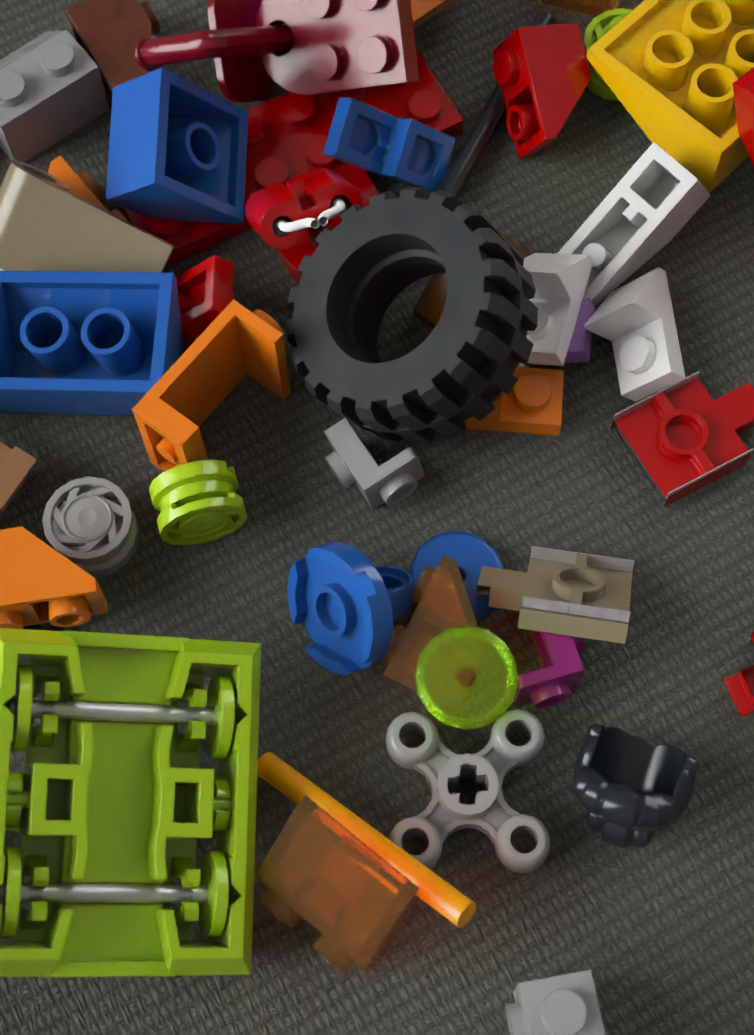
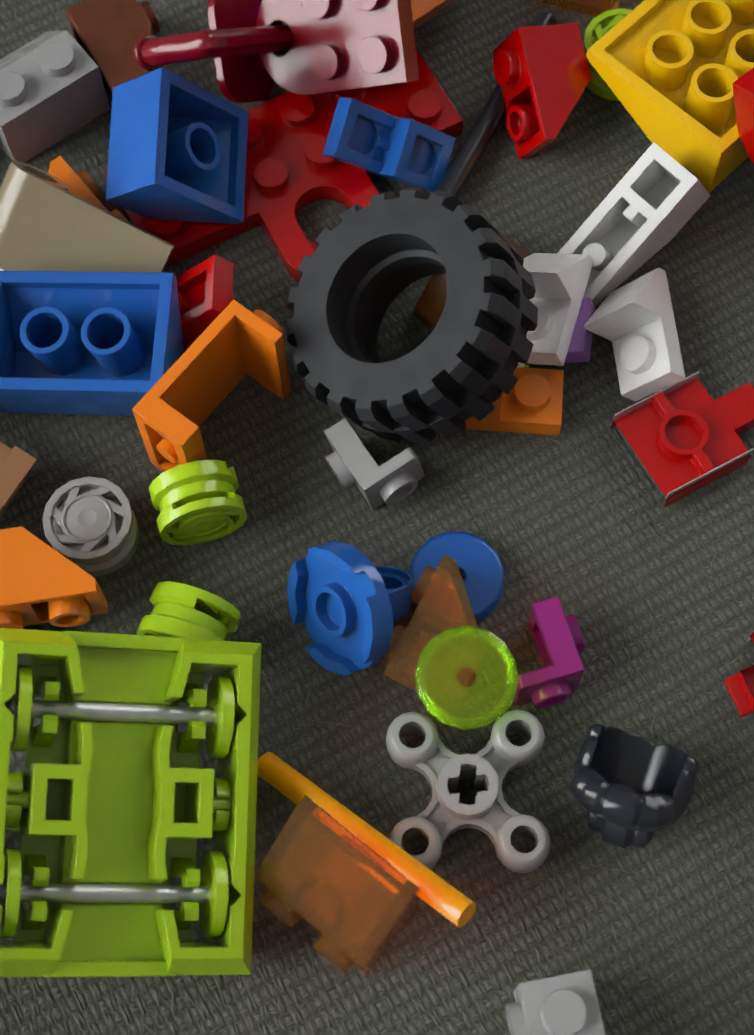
red piece [245,168,363,249] -> none
dark tan piece [477,546,634,644] -> none
none -> lime wheel [136,581,241,641]

